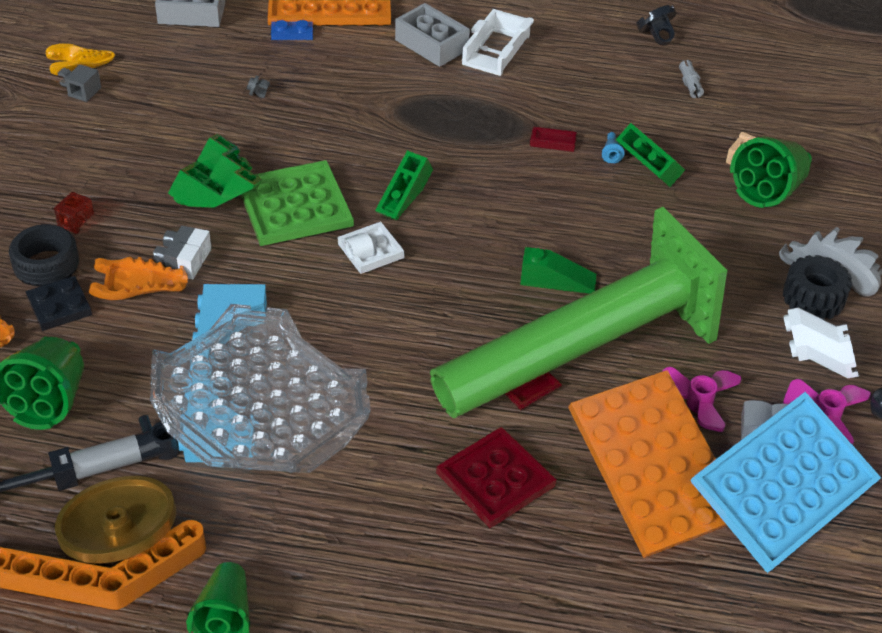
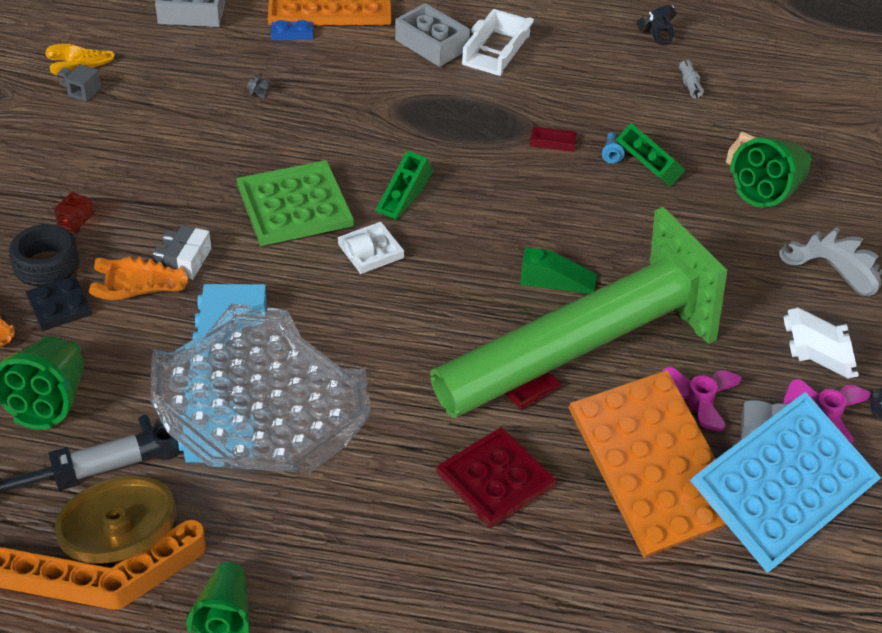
green brick [168,133,261,208] -> none
black tyre [783,255,852,320] -> none

